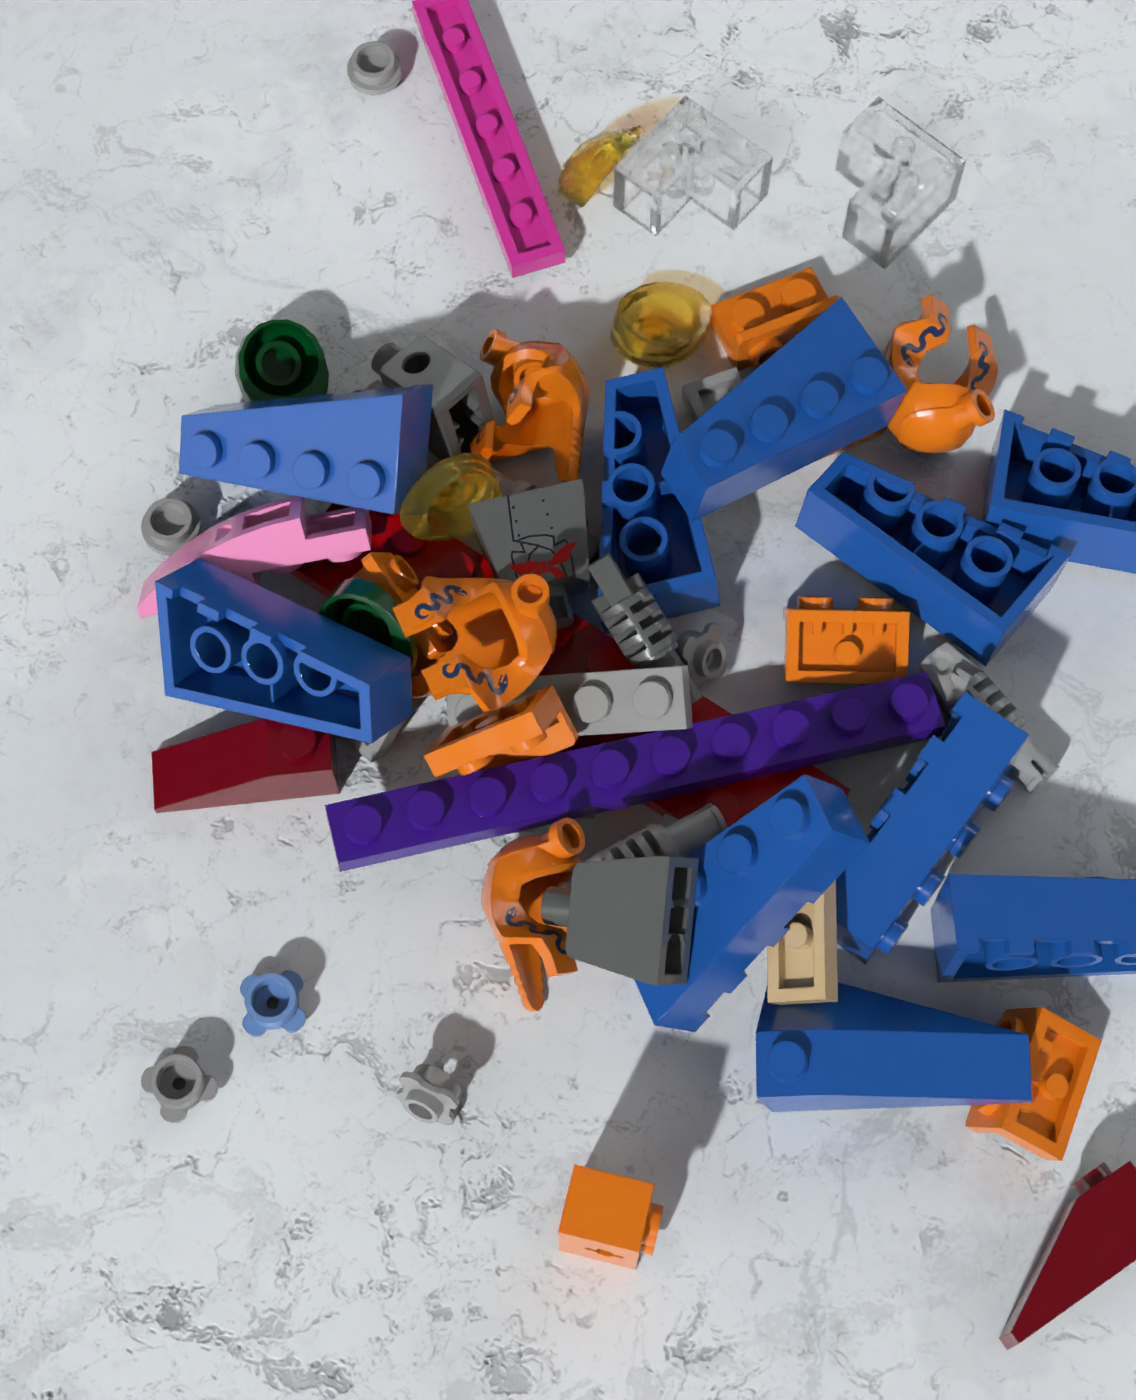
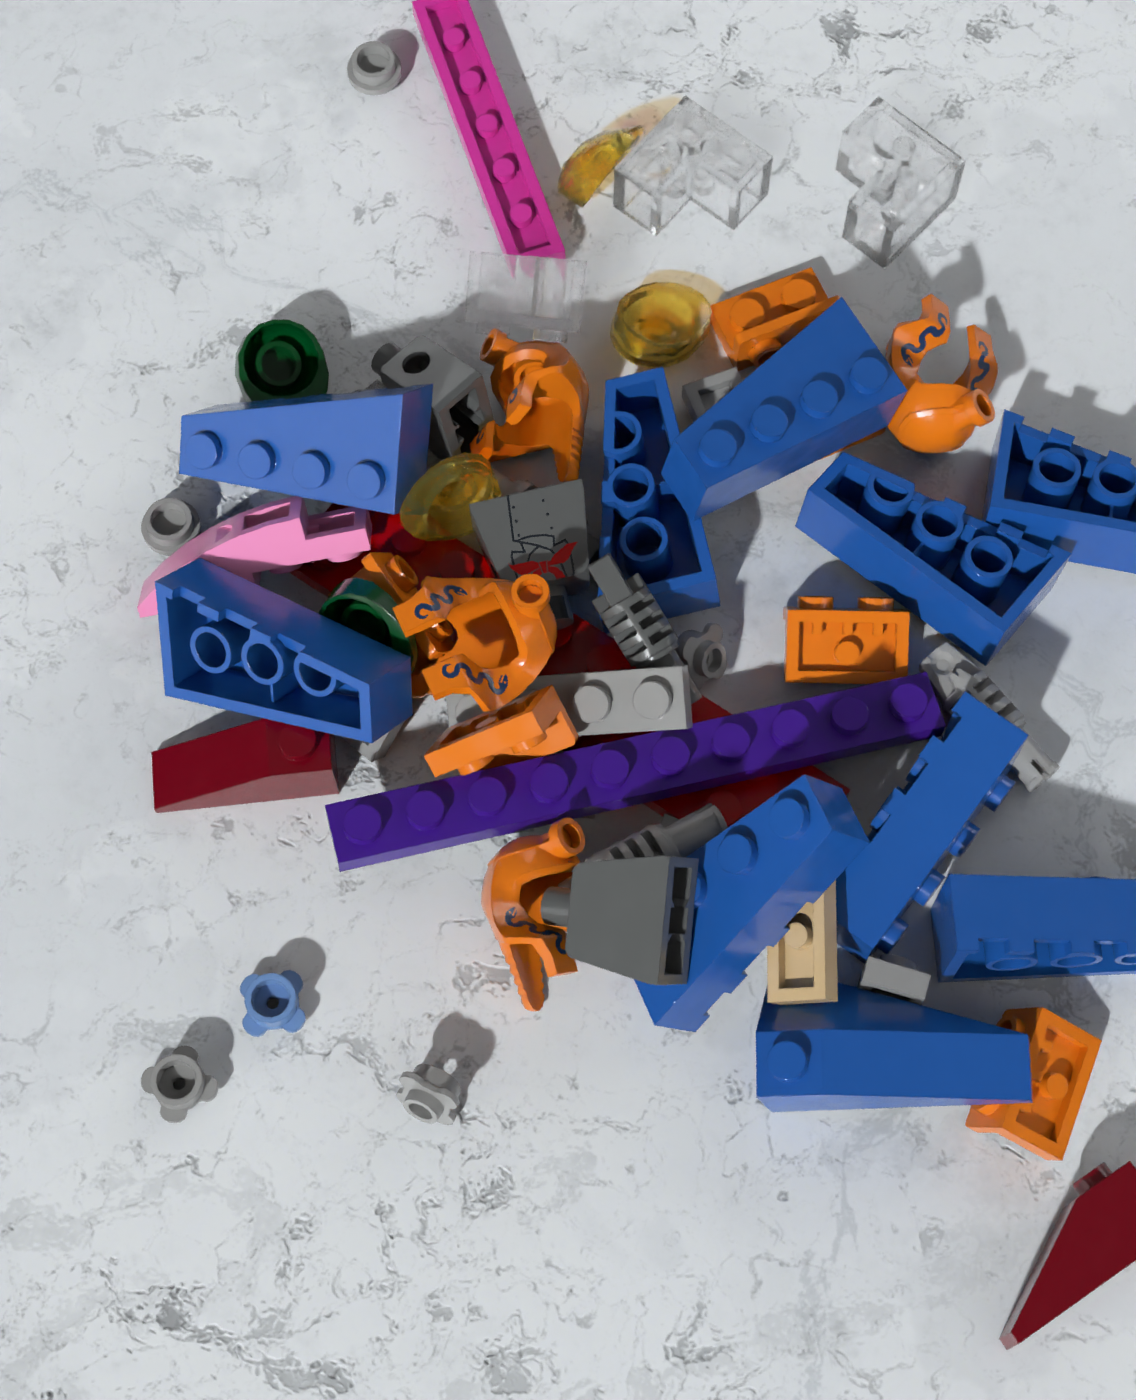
orange brick [558,1164,664,1270] -> none
none -> clear brick [464,251,587,343]
none -> light grey plate [857,954,931,1005]

